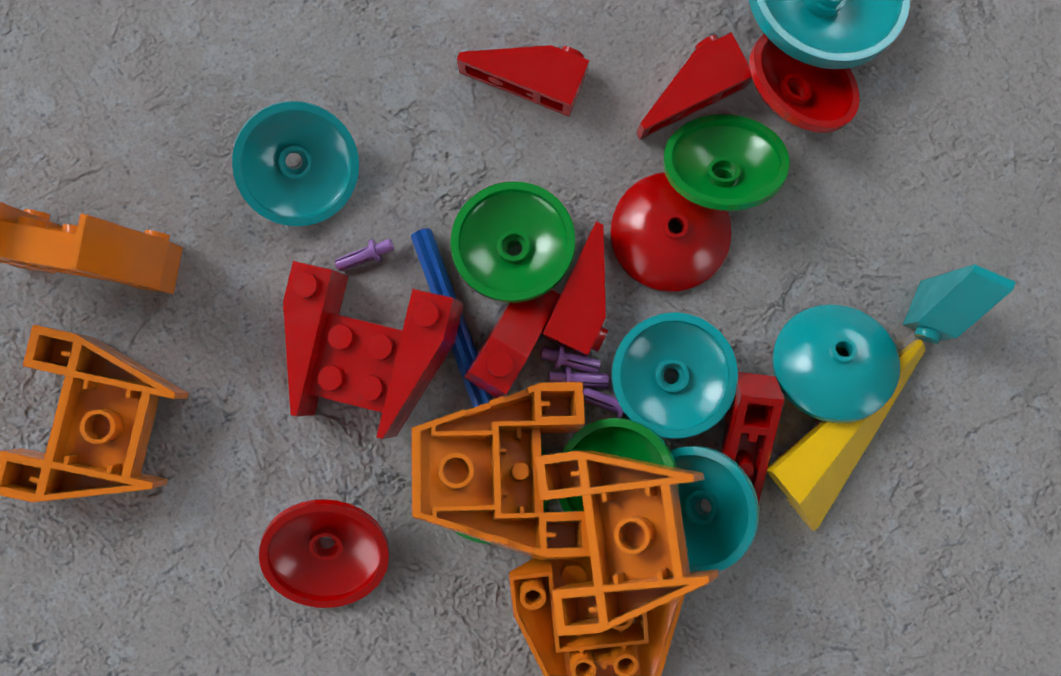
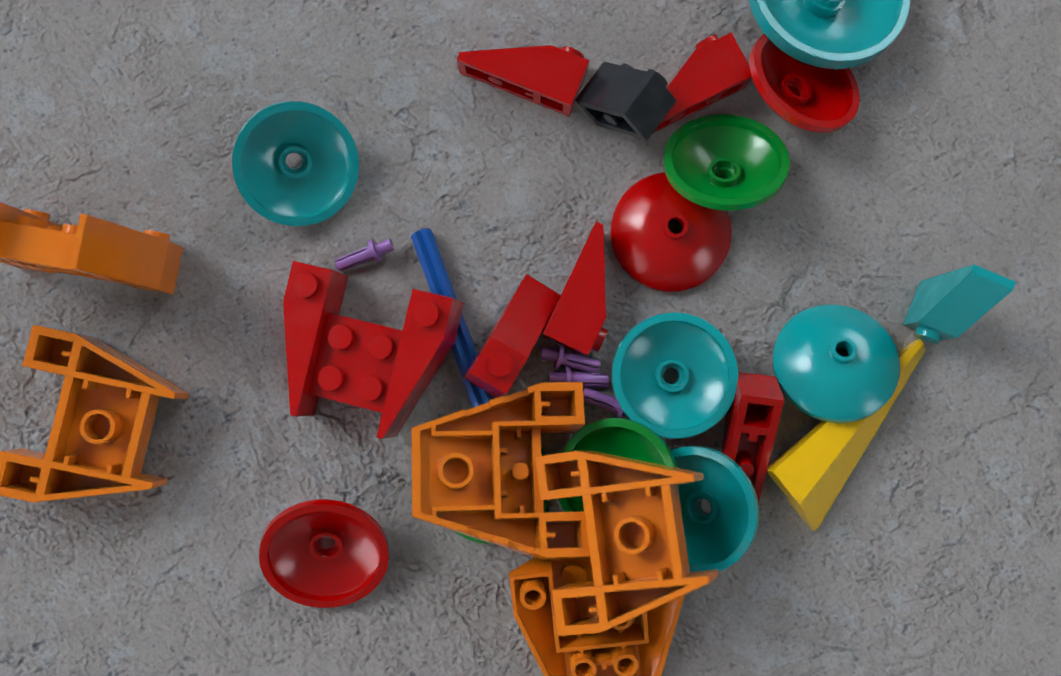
green dish [450,181,575,303] -> none
none -> black brick [575,62,676,141]

